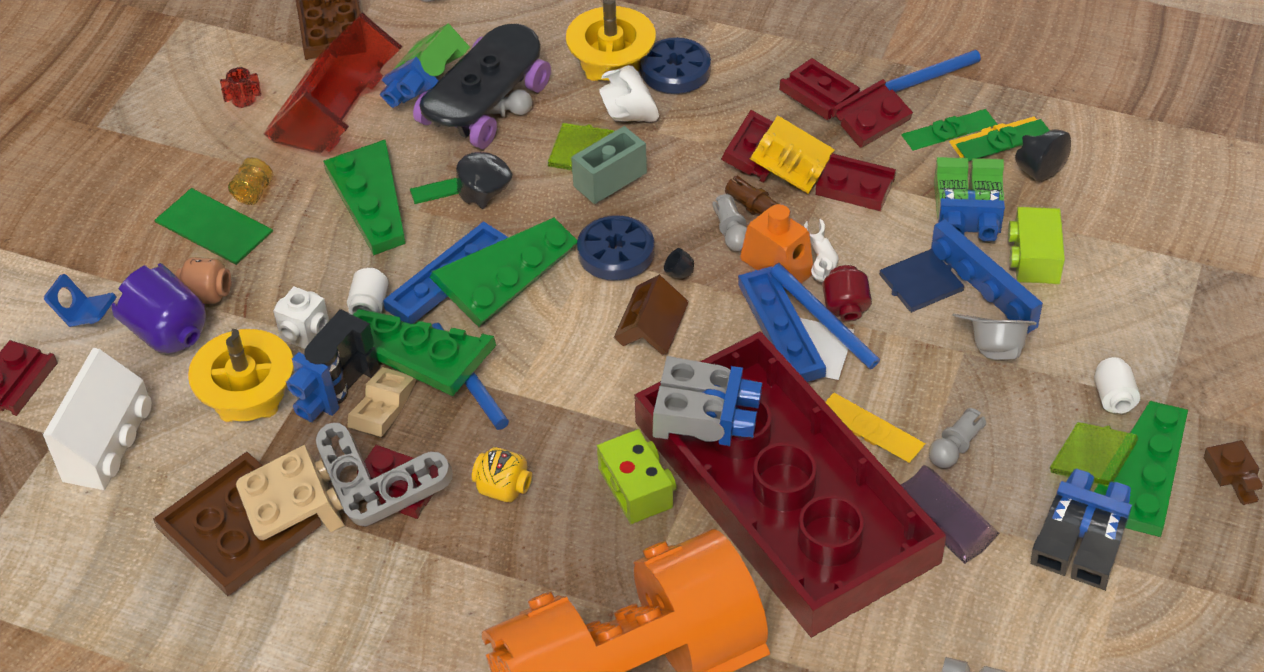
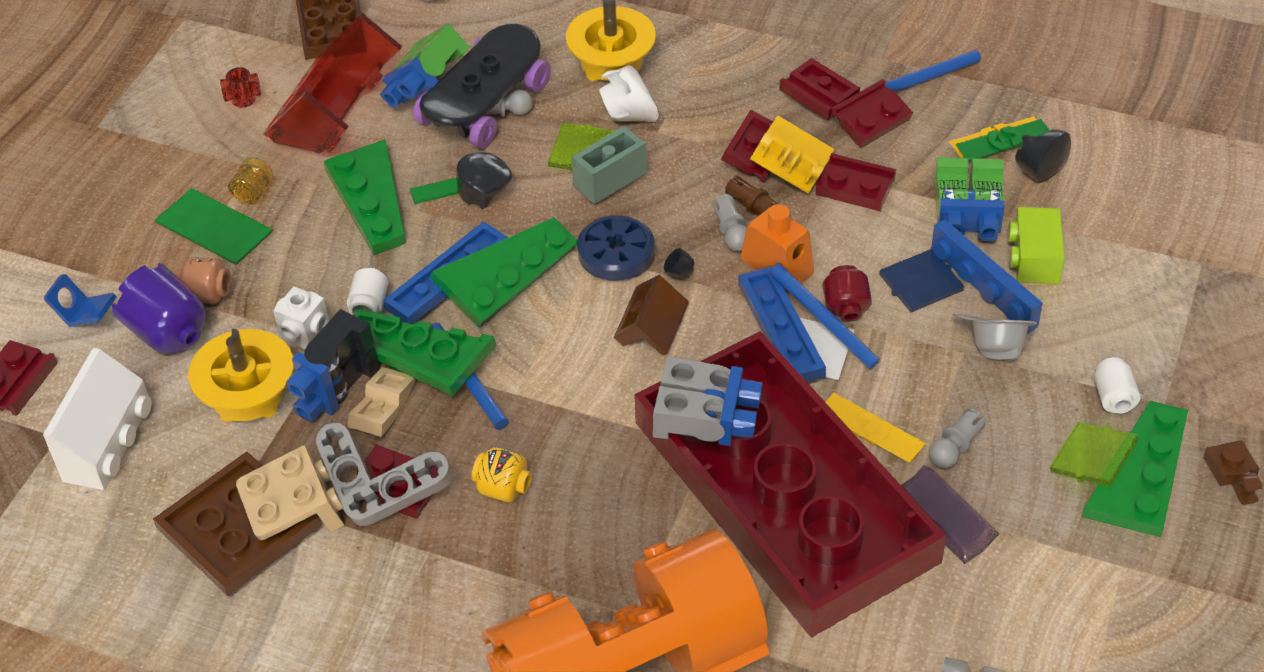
lime brick [597,429,676,524] -> none
dark blue wheel [640,37,711,94] -> none
white arm [804,219,839,282] -> none
green piece [901,109,998,151] -> none
hips [1030,468,1132,591] -> none

